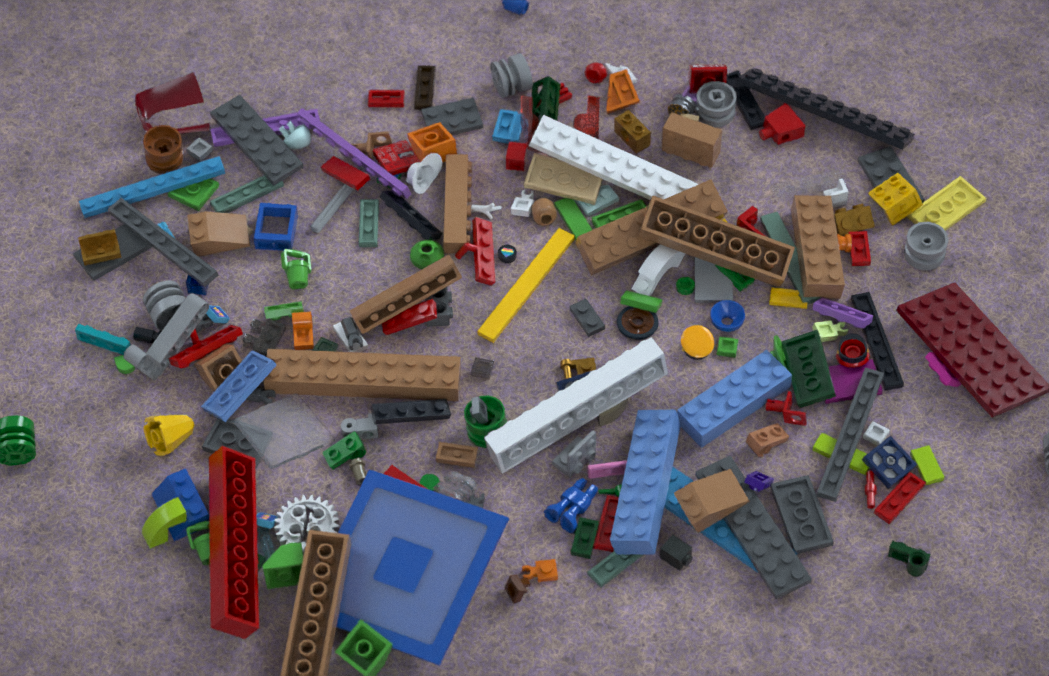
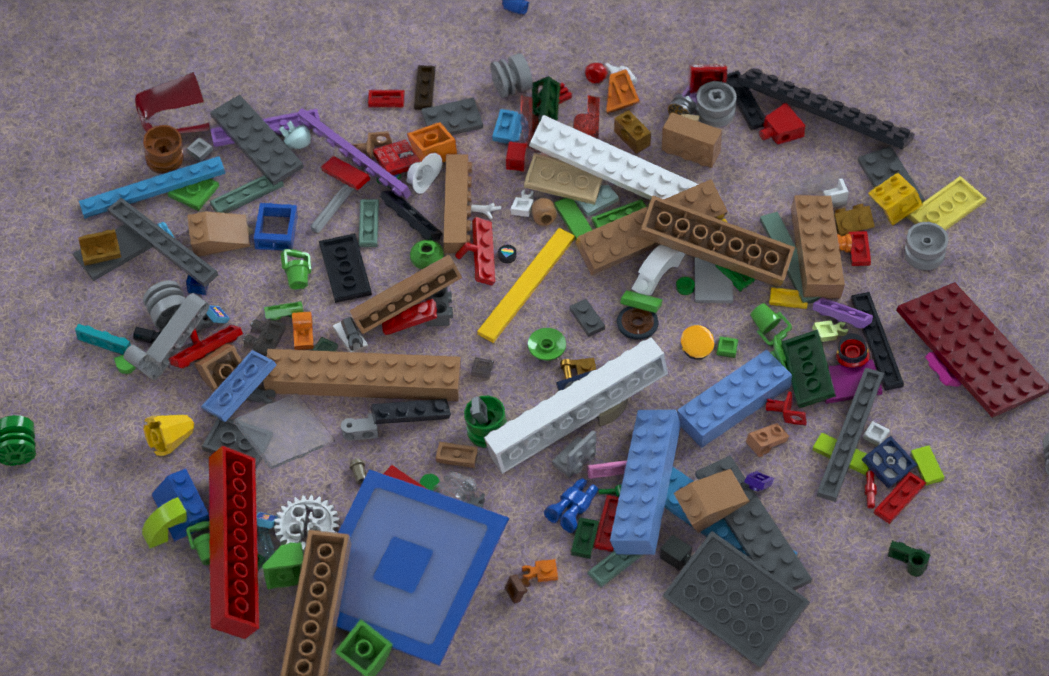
green plate [322,431,366,470] -> none
blue piece [710,300,745,332] -> none
red bracket [736,205,765,236] -> none
dark grey plate [770,475,834,554] -> none
none -> black tile [319,233,372,303]
none -> bright green dish [528,328,566,361]
none -> dark grey plate [662,531,810,668]
none -> bright green piece [750,303,792,346]

